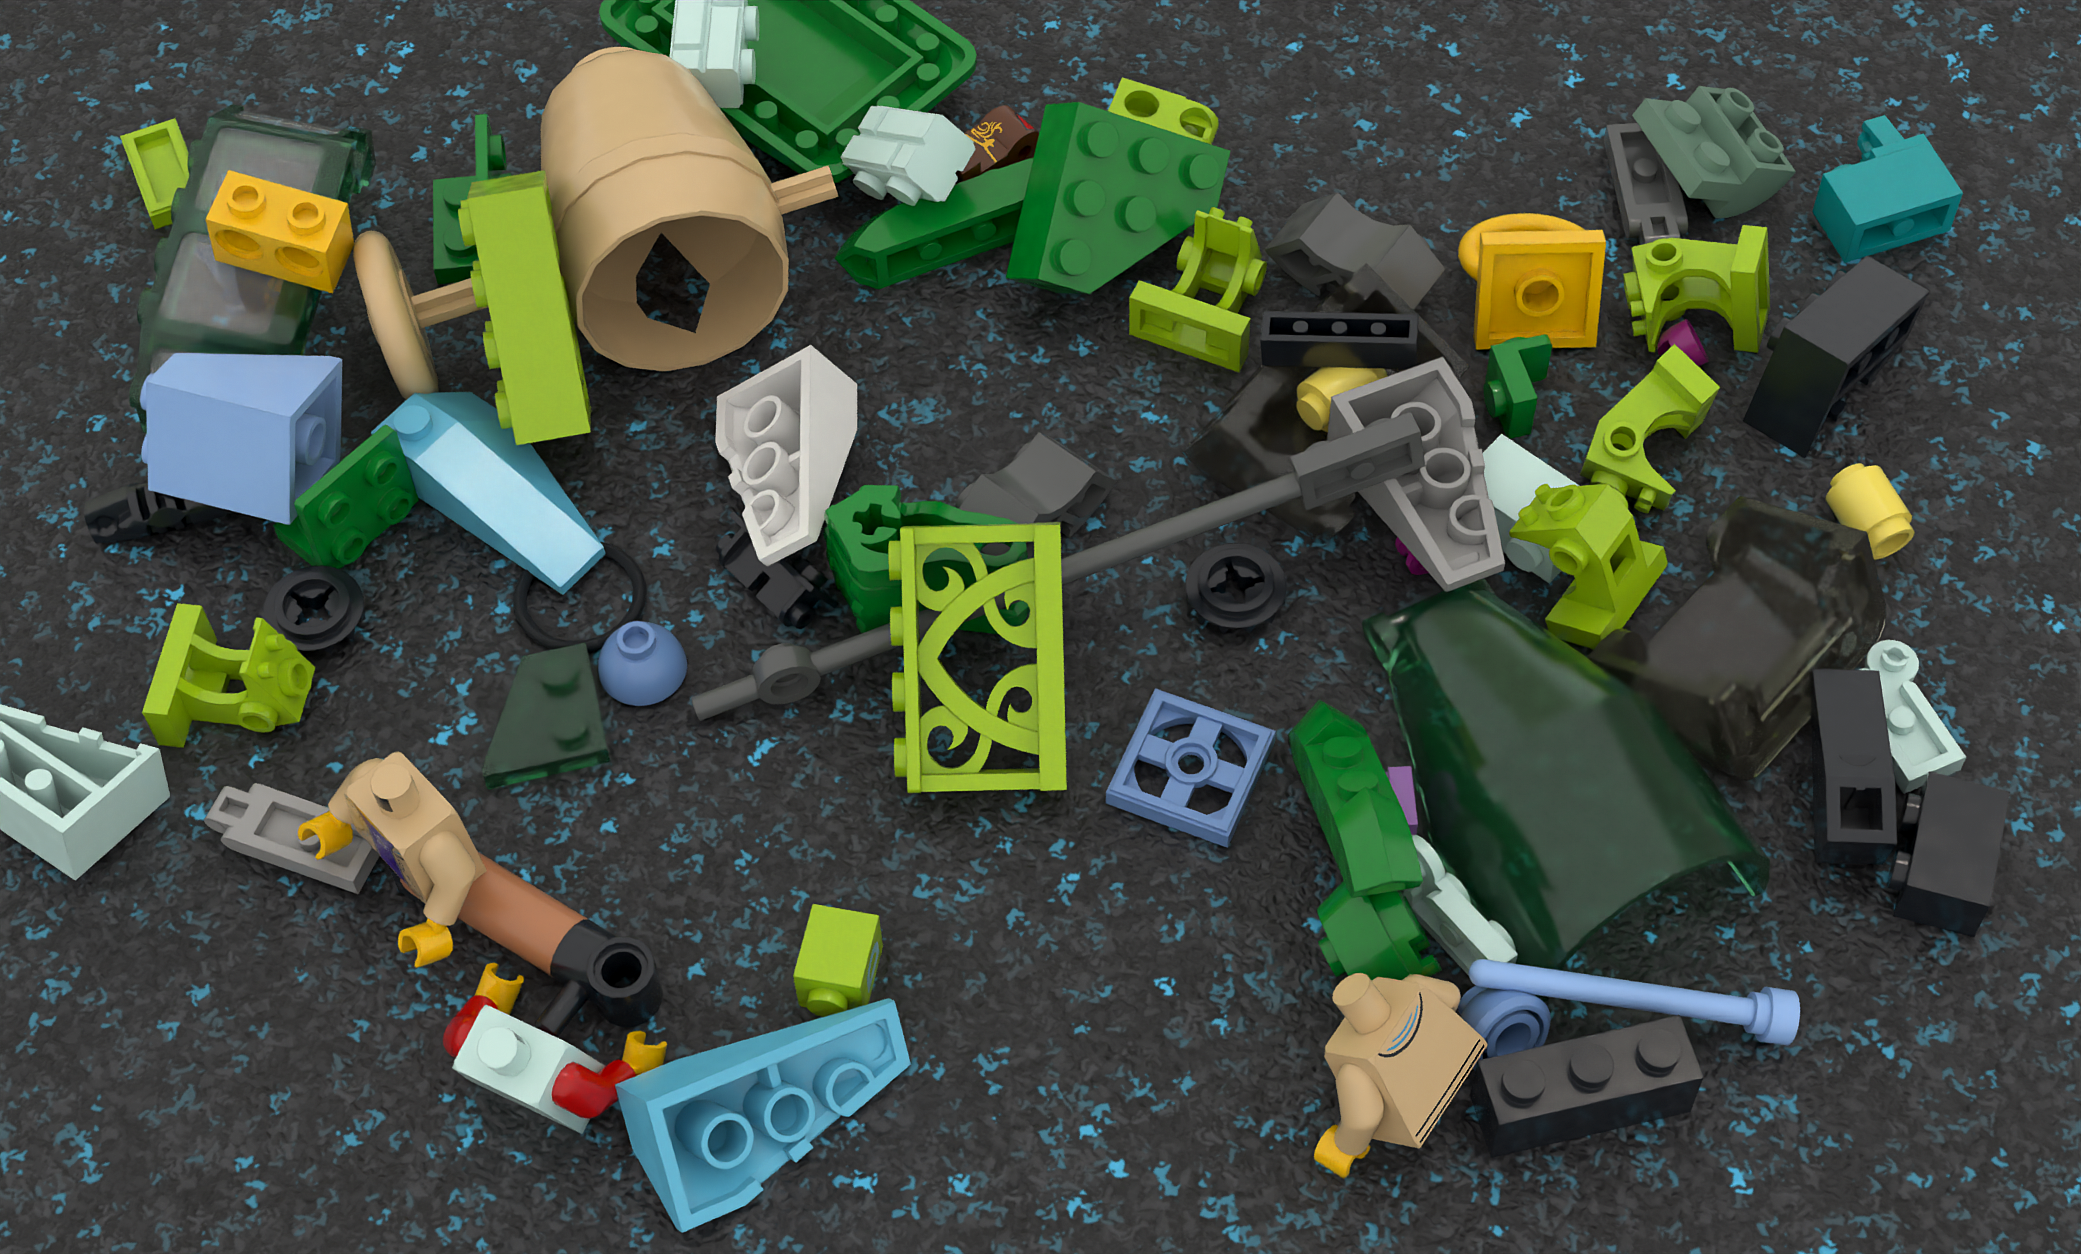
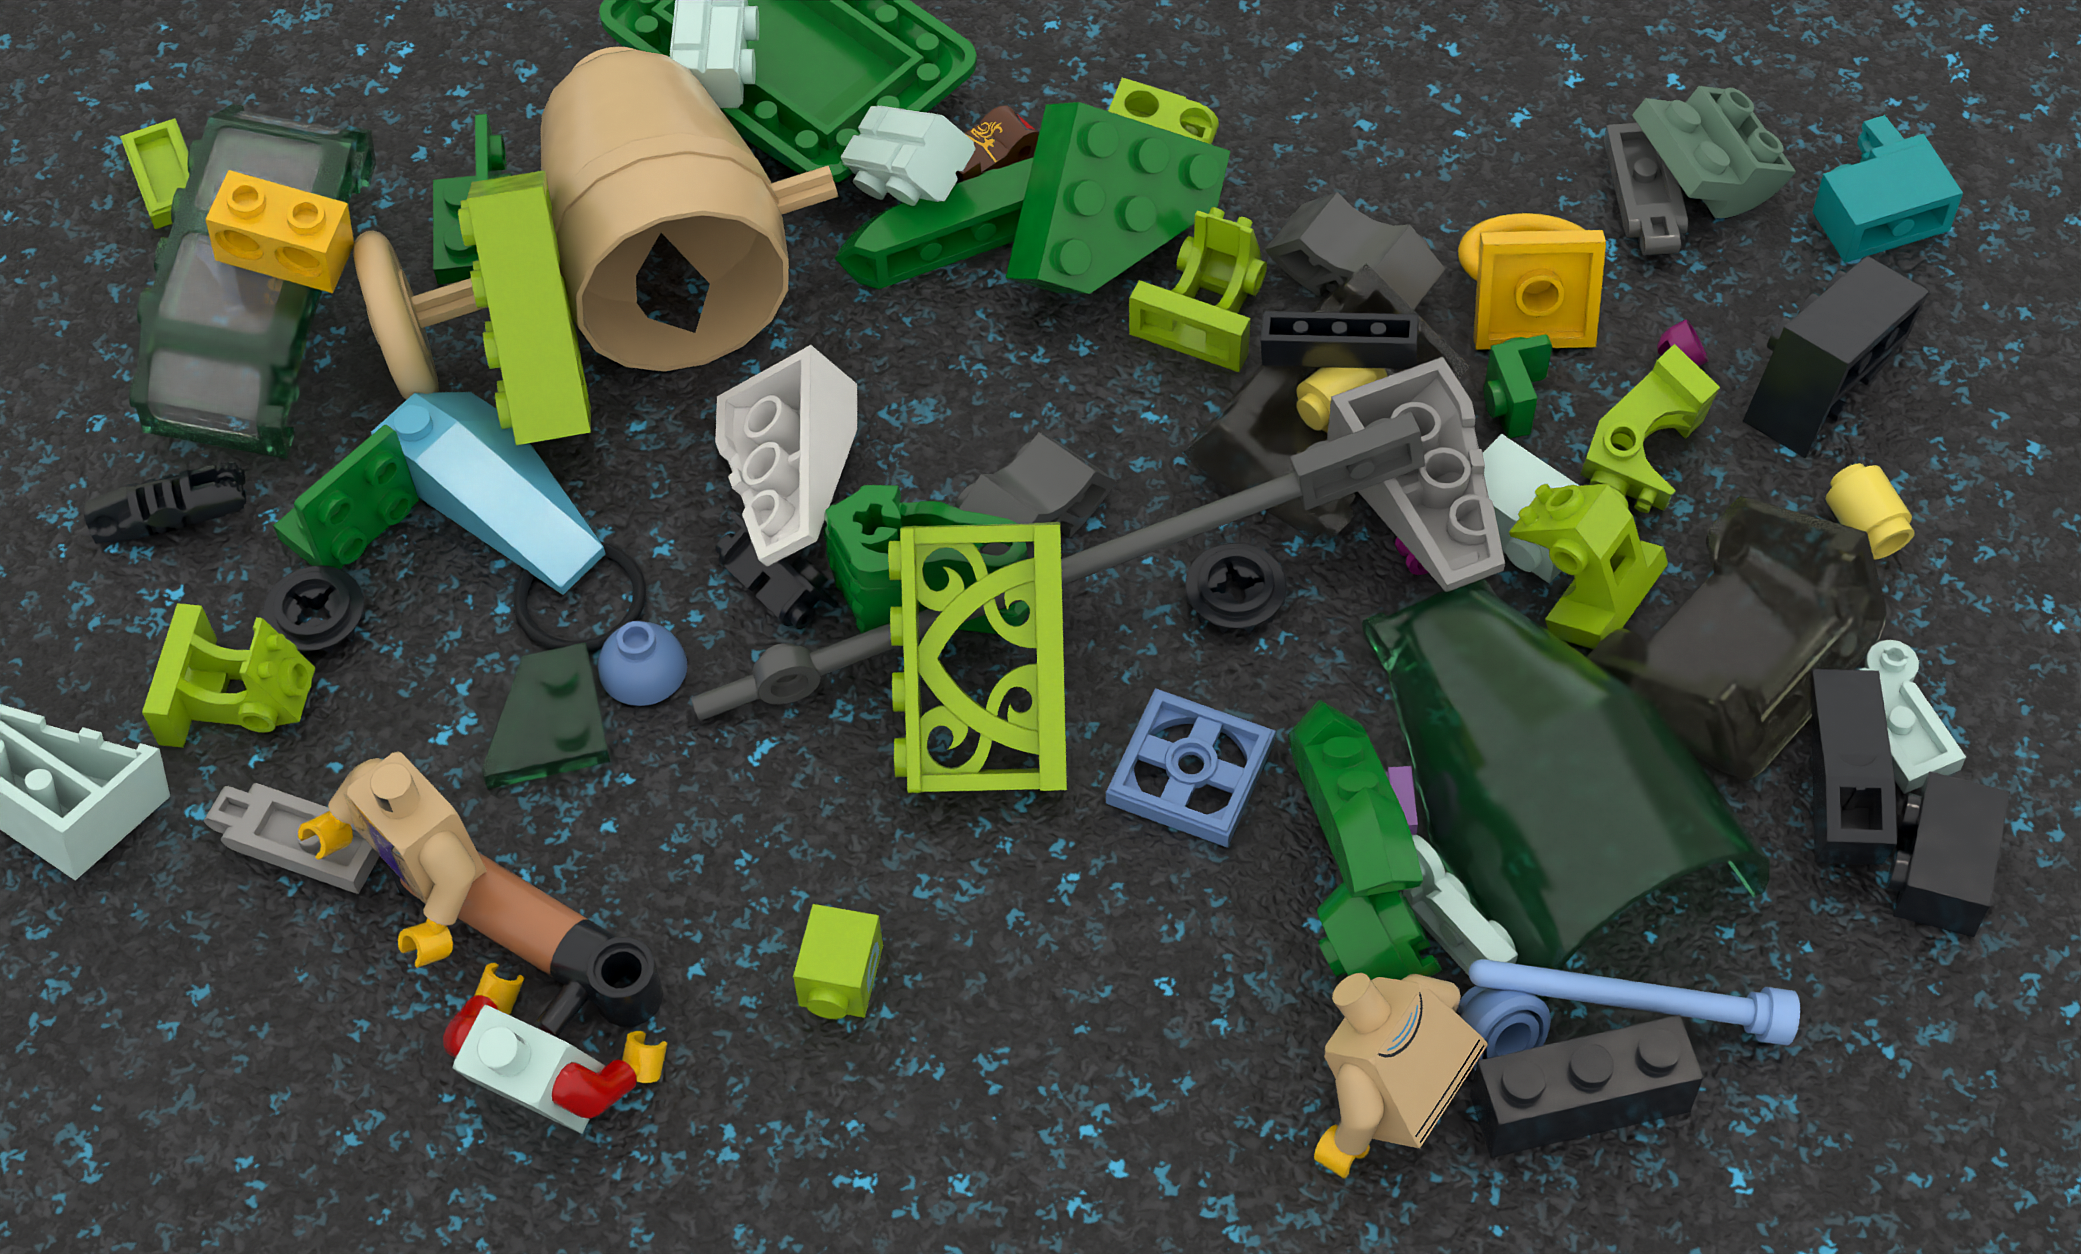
light blue slope [140,353,342,525] -> none
medium azure wedge [615,998,911,1233] -> none
lime tile [1623,225,1770,353] -> none

